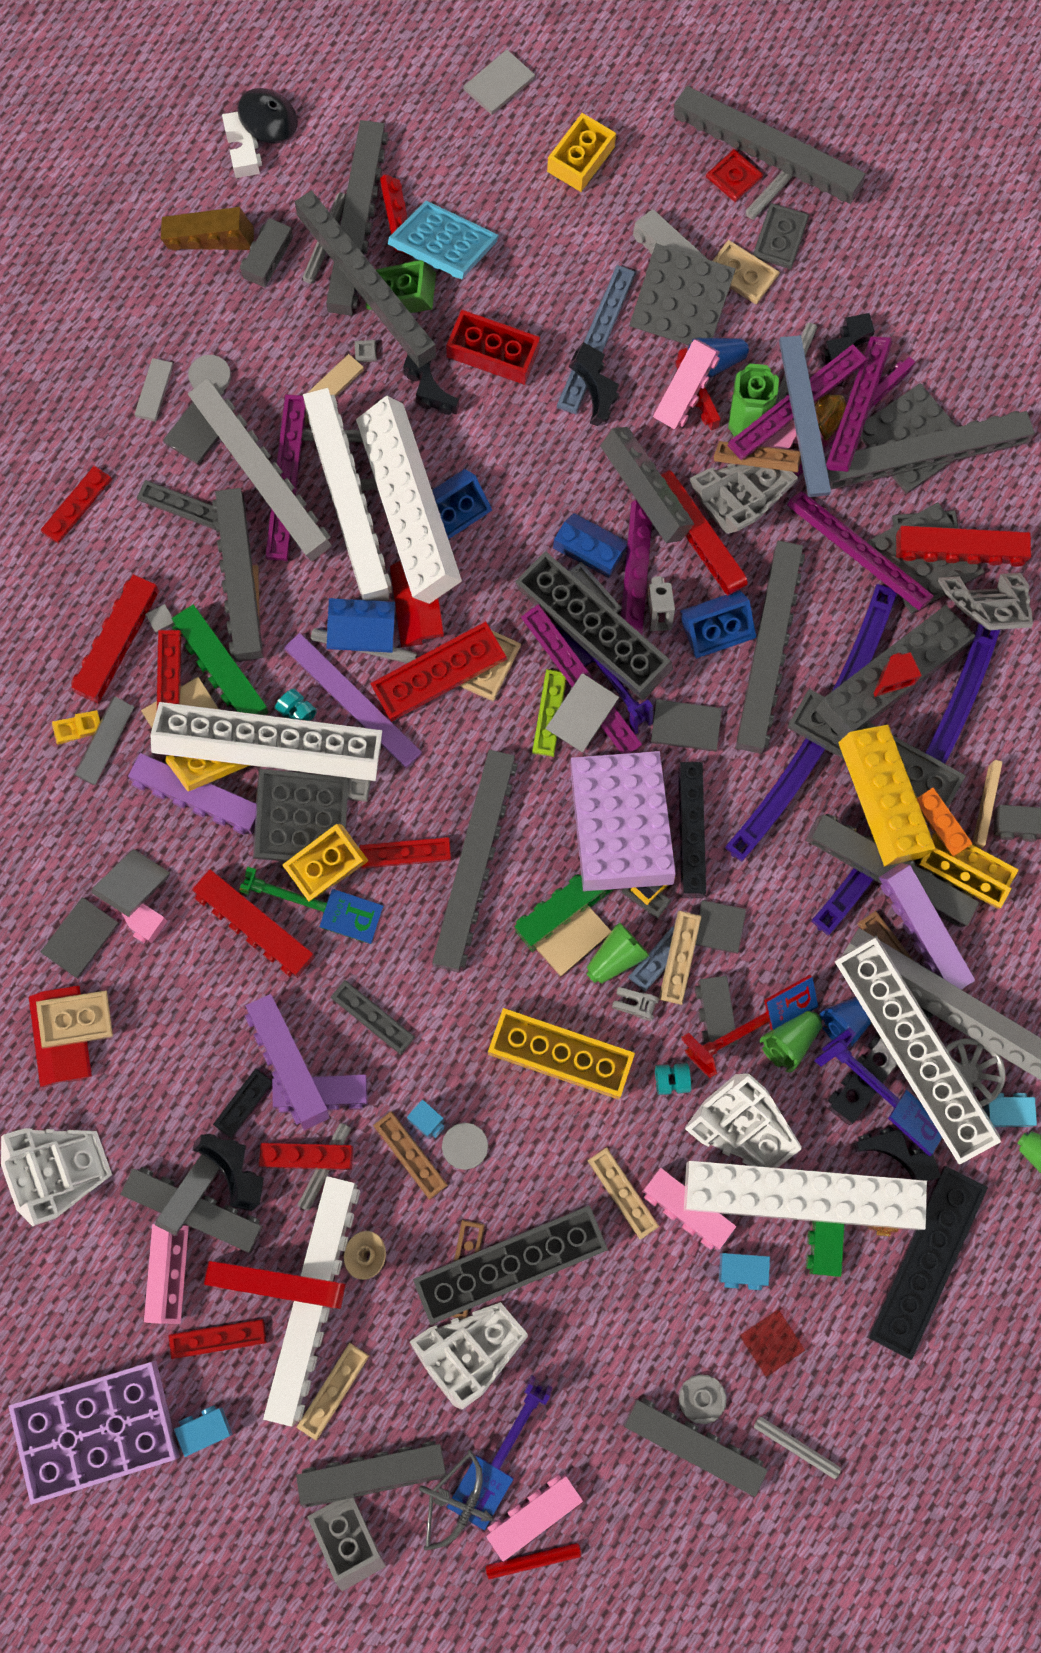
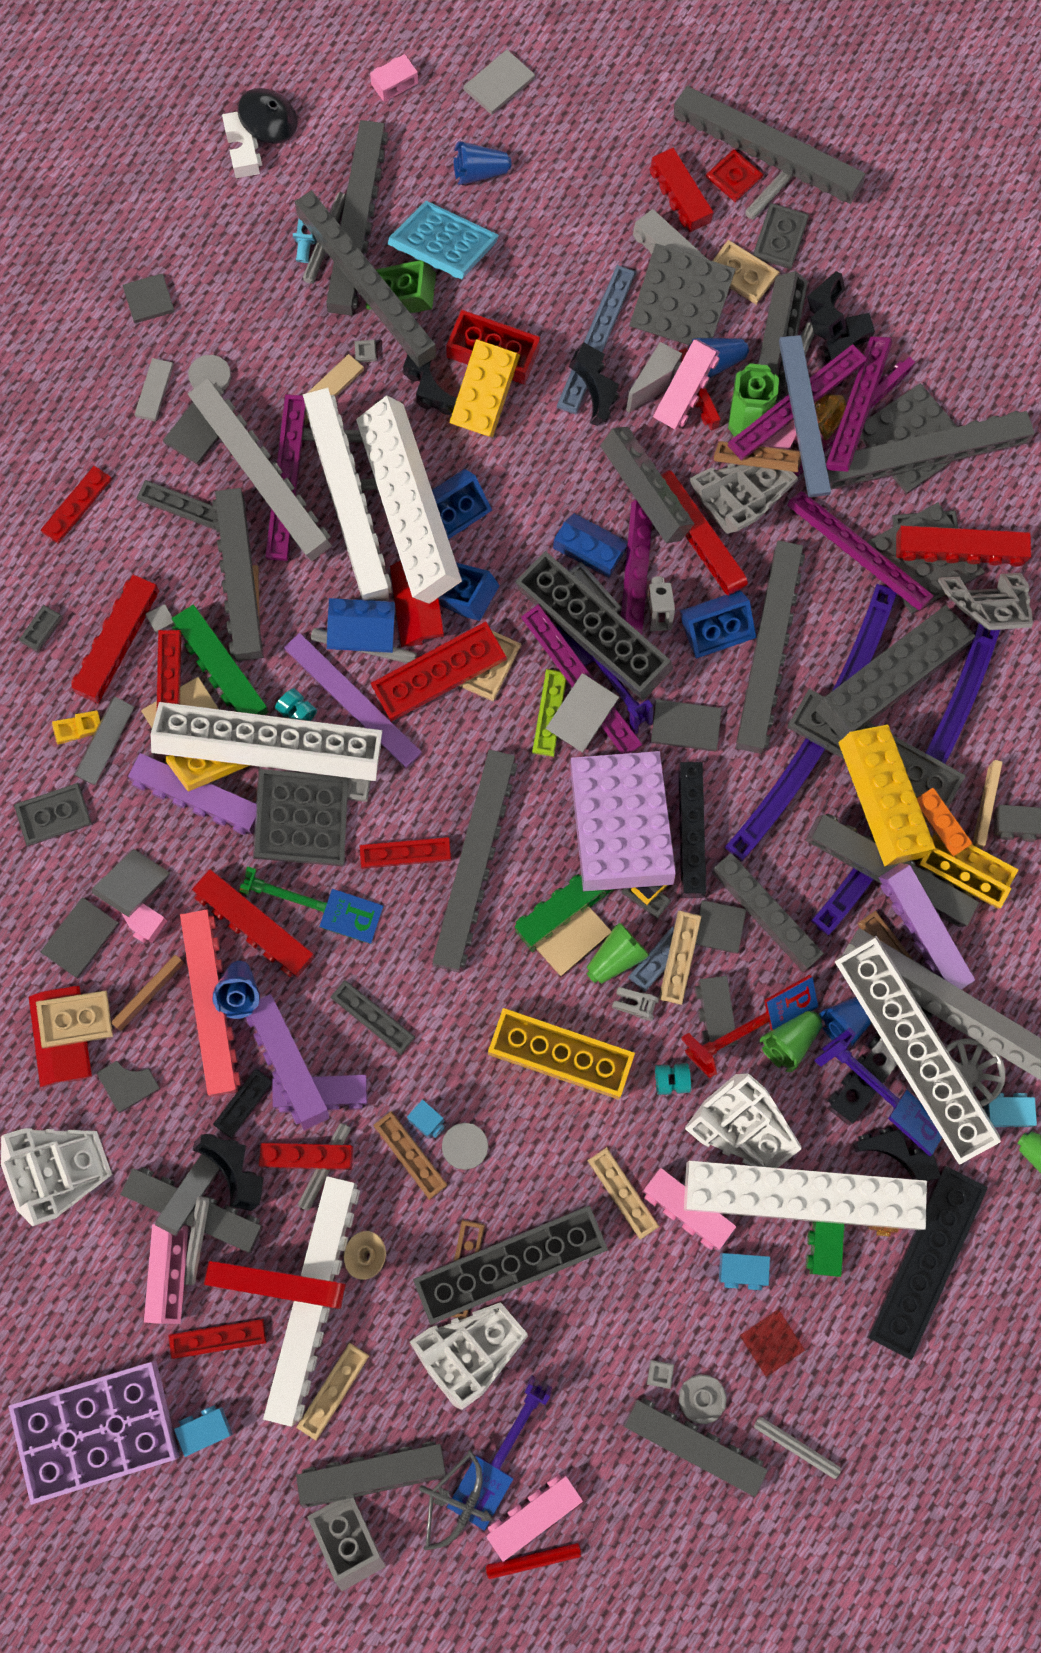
pearl gold wedge [161,207,254,251] -> none
dark grey brick [240,218,293,288] -> none
yellow slope [283,824,368,902] -> none
red plate [380,174,409,256] -> none
yellow brick [547,113,616,192] -> none
red slope [873,652,922,697] -> none
none -> dark grey tile [14,783,92,847]
none -> dark grey plate [19,605,63,653]
none -> dark grey tile [97,1061,160,1113]
none -> medium nougat tile [111,955,185,1031]
none -> dark grey tile [122,273,175,324]
none -> coral brick [180,910,241,1097]
none -> light grey axle [184,1196,209,1285]
none -> blue cone [213,961,260,1019]
none -> medium azure bracket [293,219,317,263]
none -> bright pink brick [370,54,418,102]
none -> blue slope [438,562,500,621]
none -> yellow brick [449,339,520,437]
none -> blue cone [453,141,512,185]
none -> light grey slope [626,342,682,413]
none -> light grey tile [647,1360,674,1389]
none -> red brick [649,147,713,232]
none -> dark grey brick [712,853,824,973]
none -> dark grey brick [758,271,808,395]
none -> black arch [807,271,847,343]

